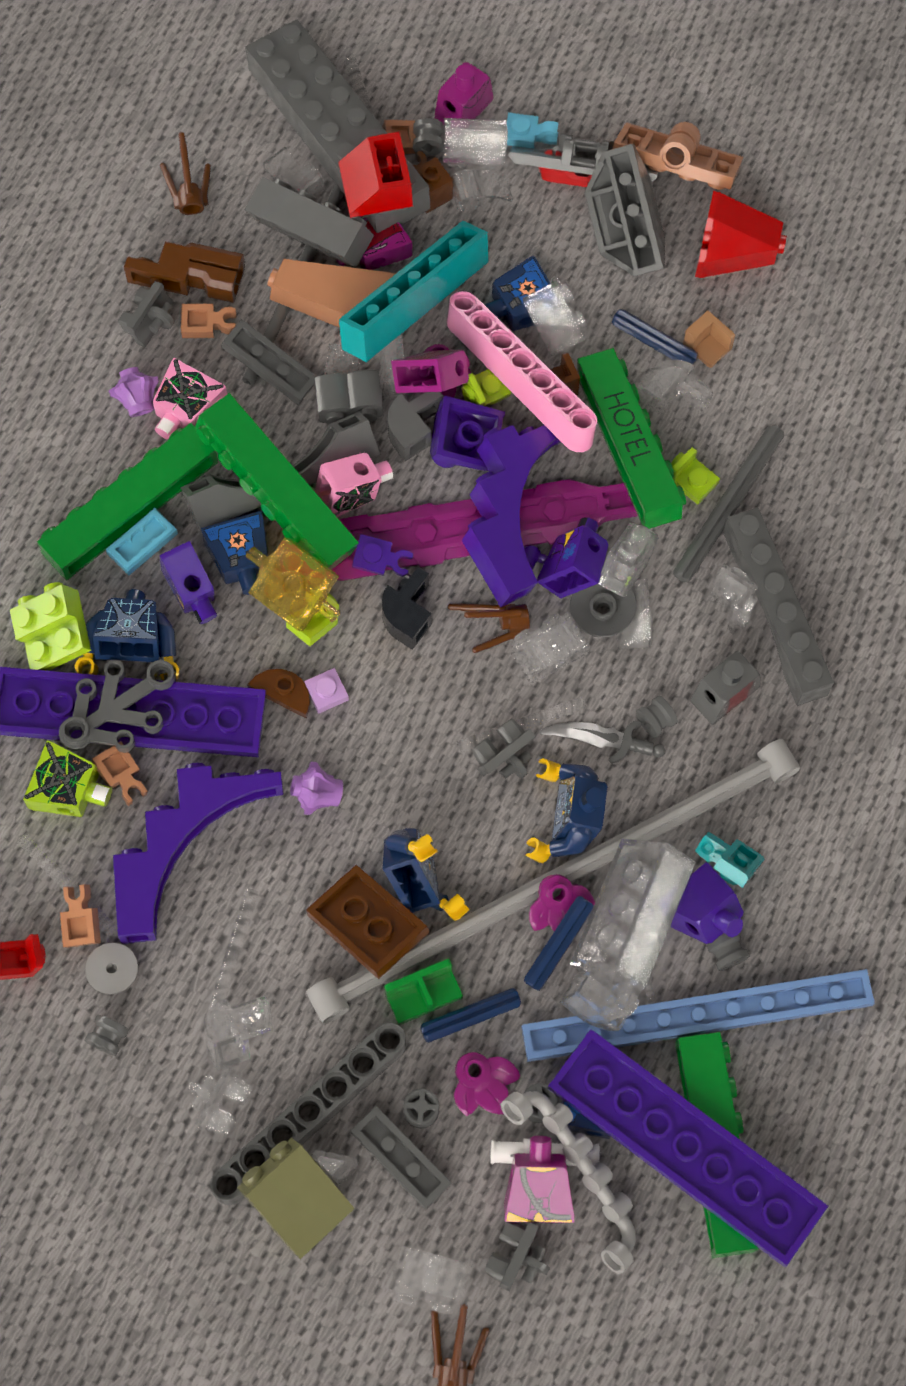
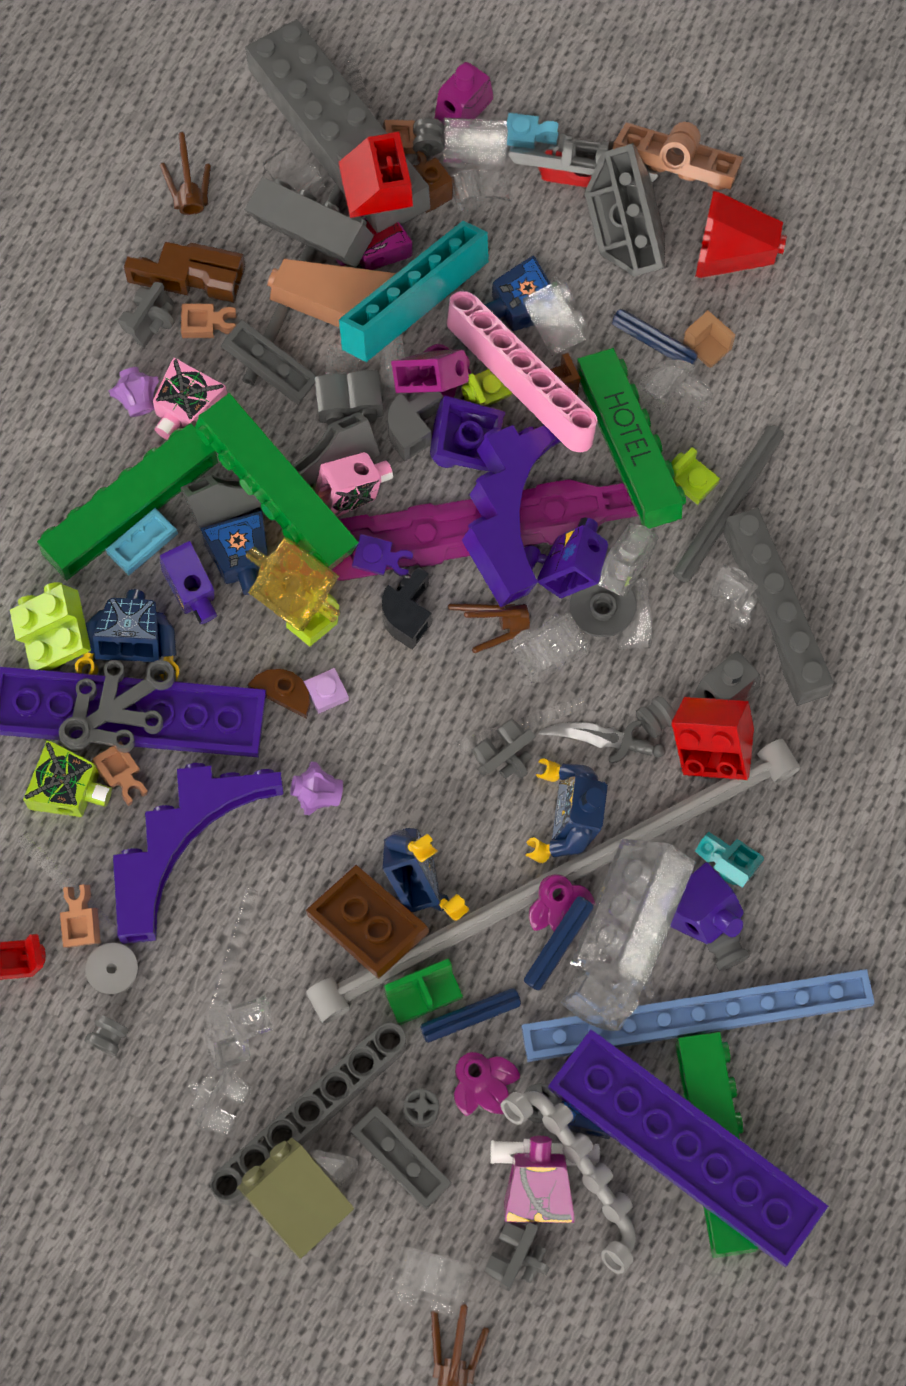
none -> red slope [671,697,754,780]

